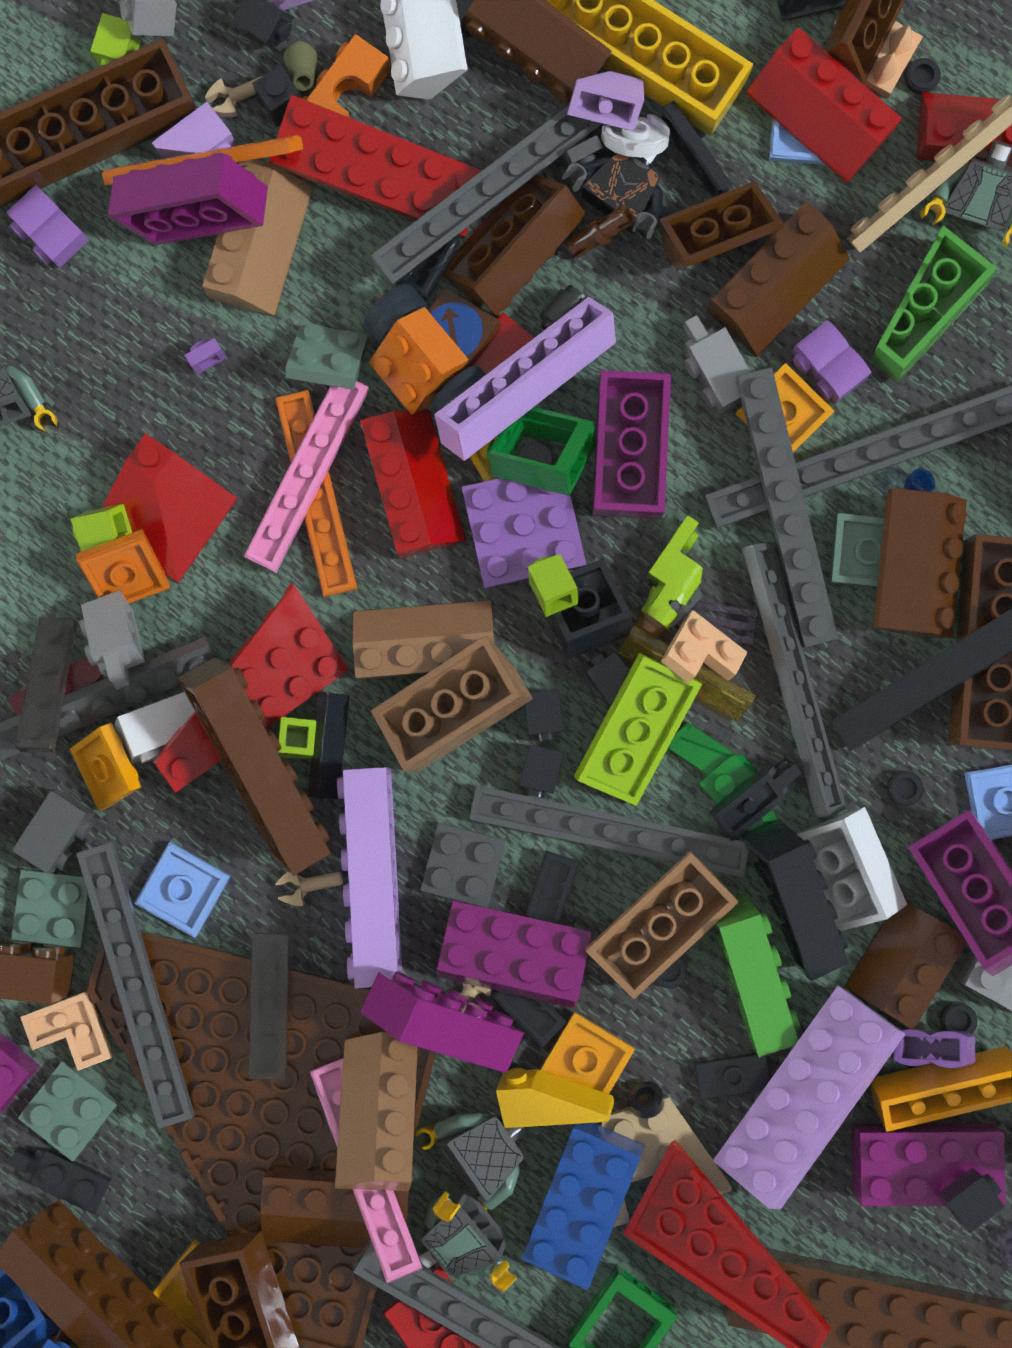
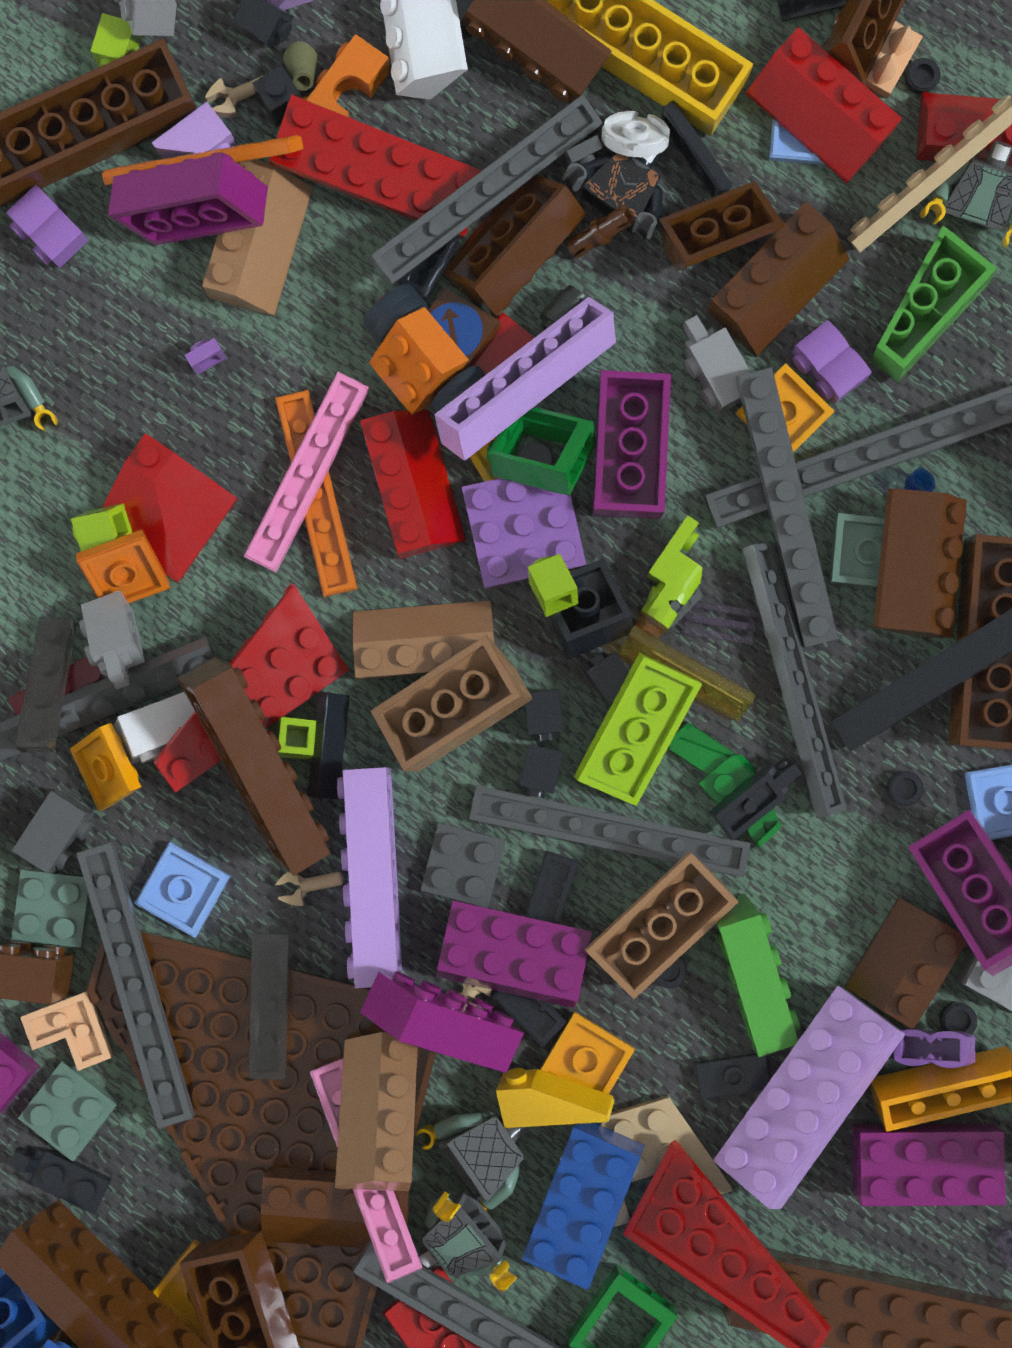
sand green plate [285,323,368,390] -> none
lavender slope [567,71,644,131] -> none
black tile [628,1081,665,1119] -> none
light nougat plate [660,610,747,683] -> none
black wedge [742,819,849,981] -> none
white slope [797,807,907,931] -> none
black brick [938,1168,1005,1233] -> none

